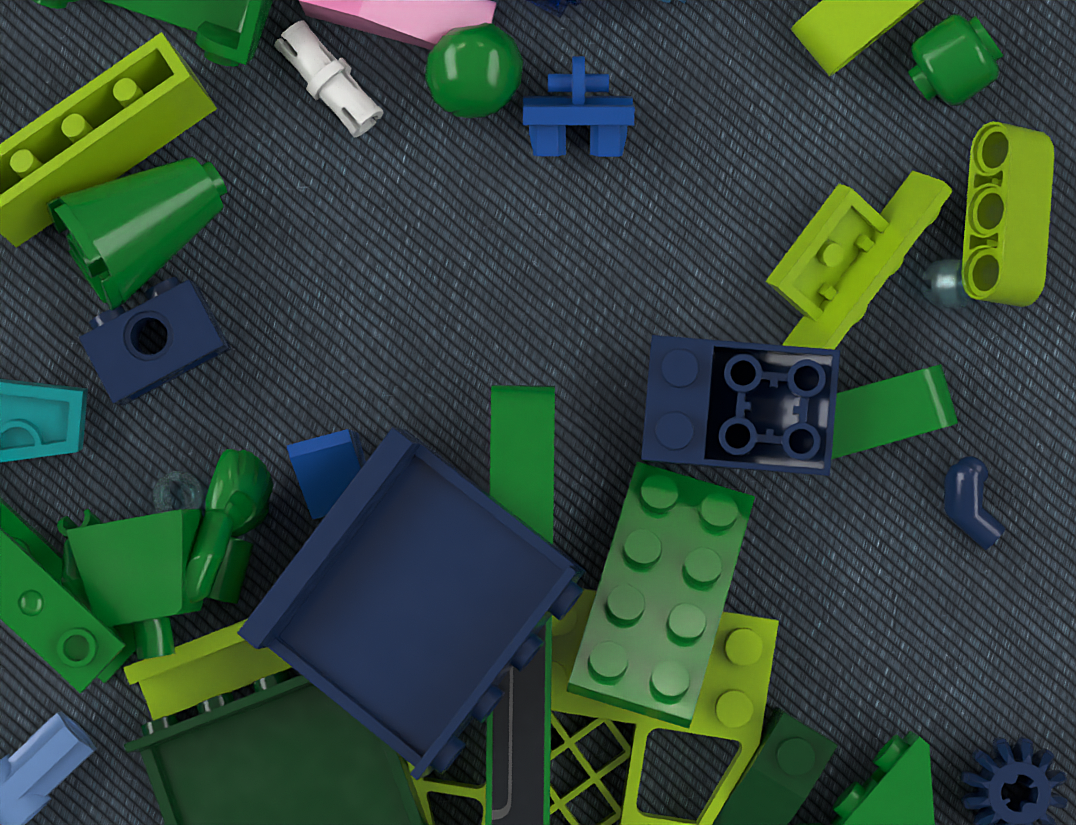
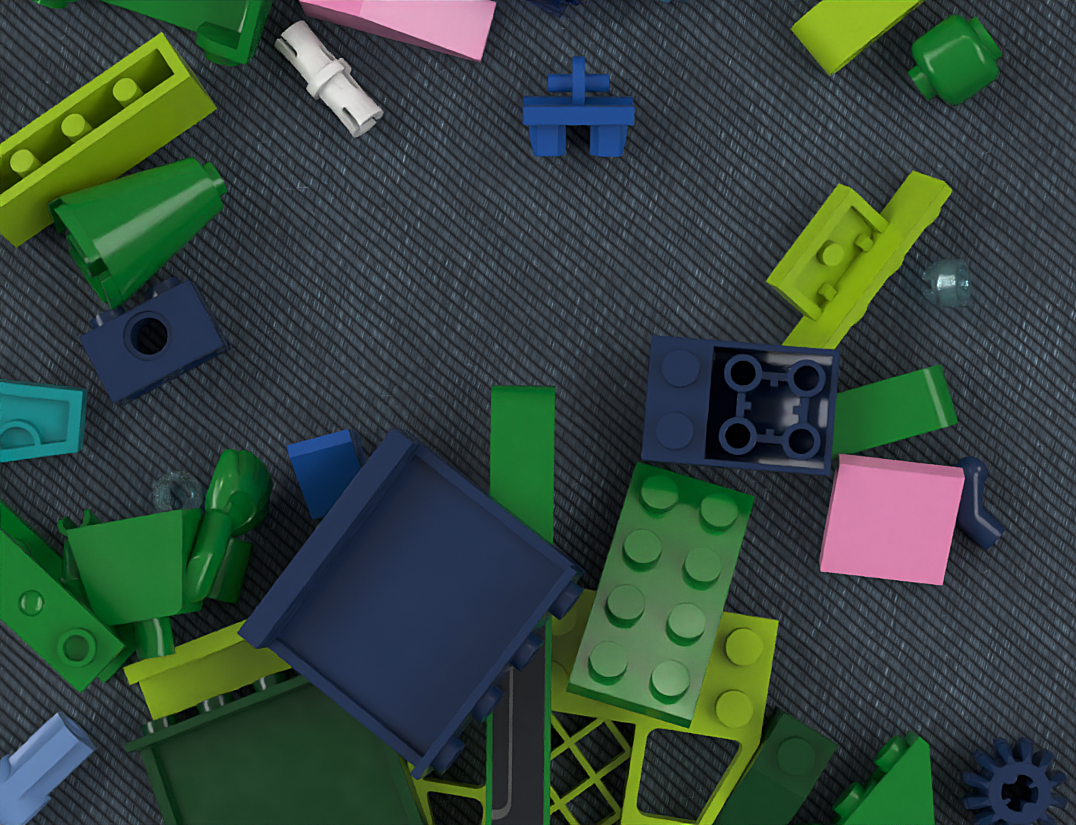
green hair [425,22,523,118] -> none
lime beam [961,121,1054,307] -> none
none -> bright pink tile [819,453,965,585]

